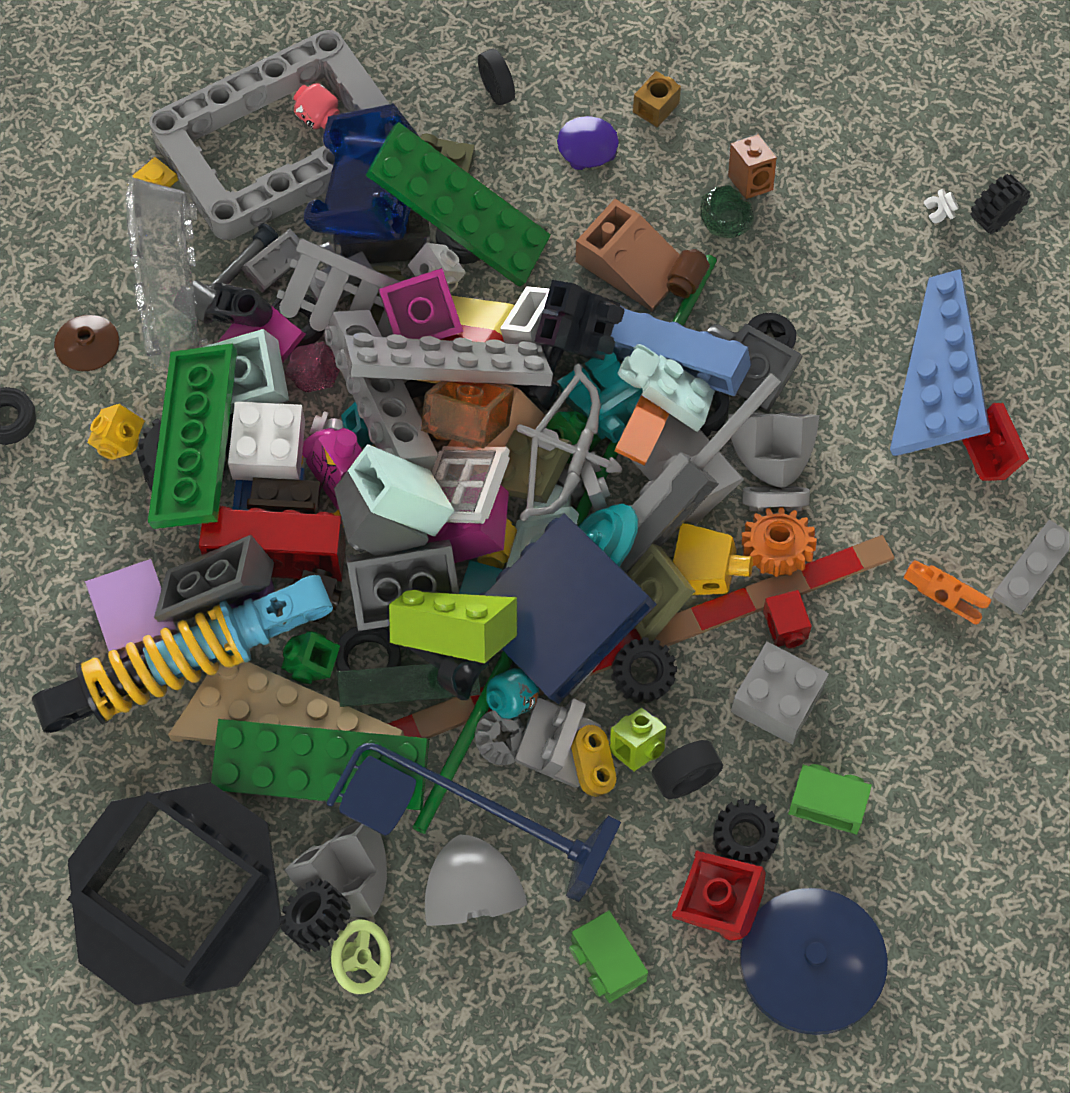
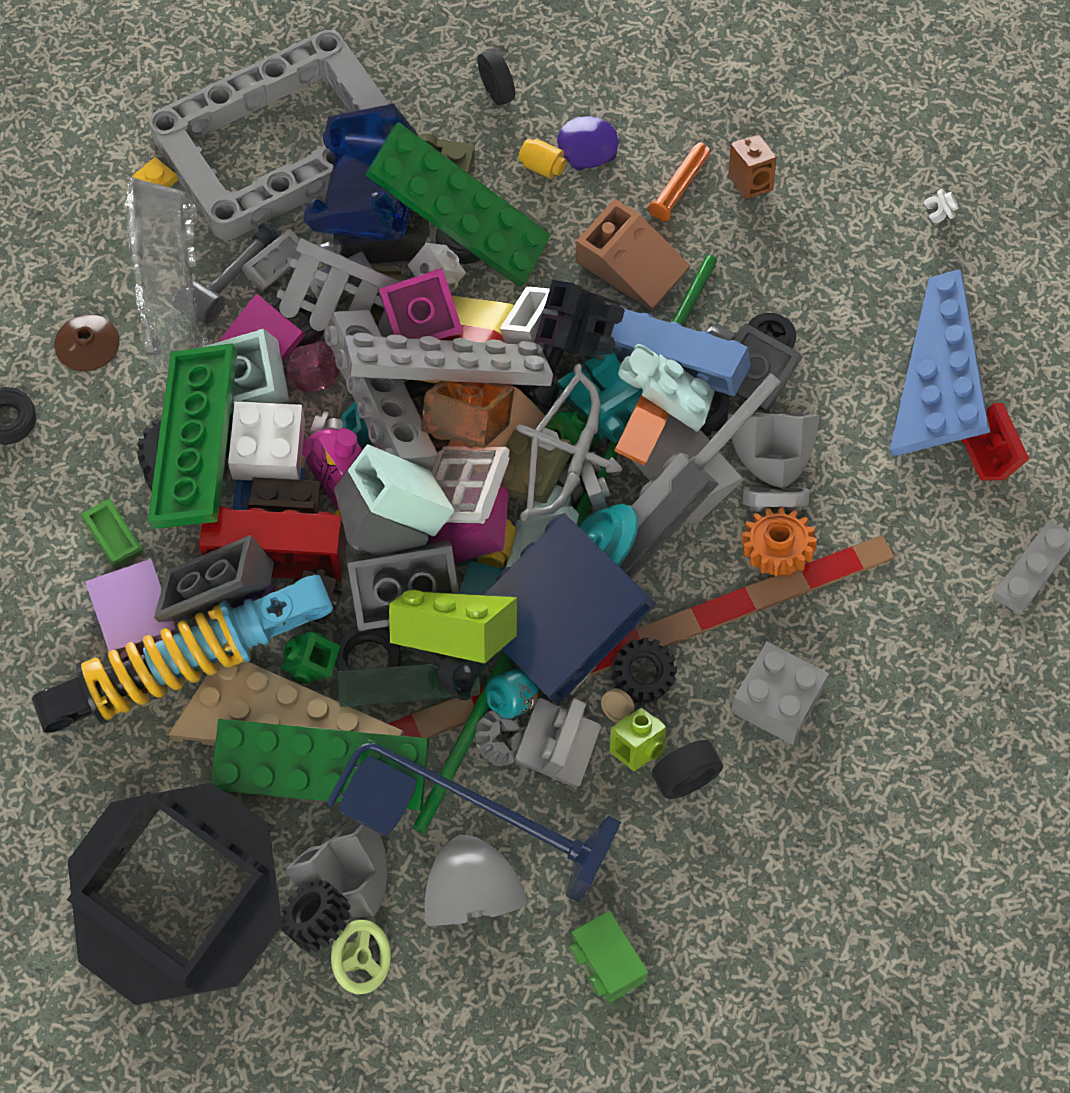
yellow brick [87,404,145,460] -> none
black piece [205,283,273,327] -> none
coral head [293,83,340,129] -> none
yellow plate [571,725,617,797] -> none
olive plate [627,544,695,641] -> none
pearl gold brick [633,71,681,128] -> none
reddish brown brick [667,249,710,298] -> none
red slope [672,851,766,941] -> none
yellow torso [673,523,753,595] -> none
clear green hair [700,185,754,238] -> none
black tyre [713,799,780,866] -> none
dark blue dish [740,888,888,1035] -> none
red brick [763,590,812,648] -> none
bright green brick [788,764,872,835] -> none
orange hinge [903,560,992,625] -> none
black tyre [970,174,1030,234] -> none
none -> bright green tile [80,498,143,569]
none -> yellow brick [518,138,567,179]
none -> tan piece [601,688,634,723]
none -> orange axle [648,143,710,222]

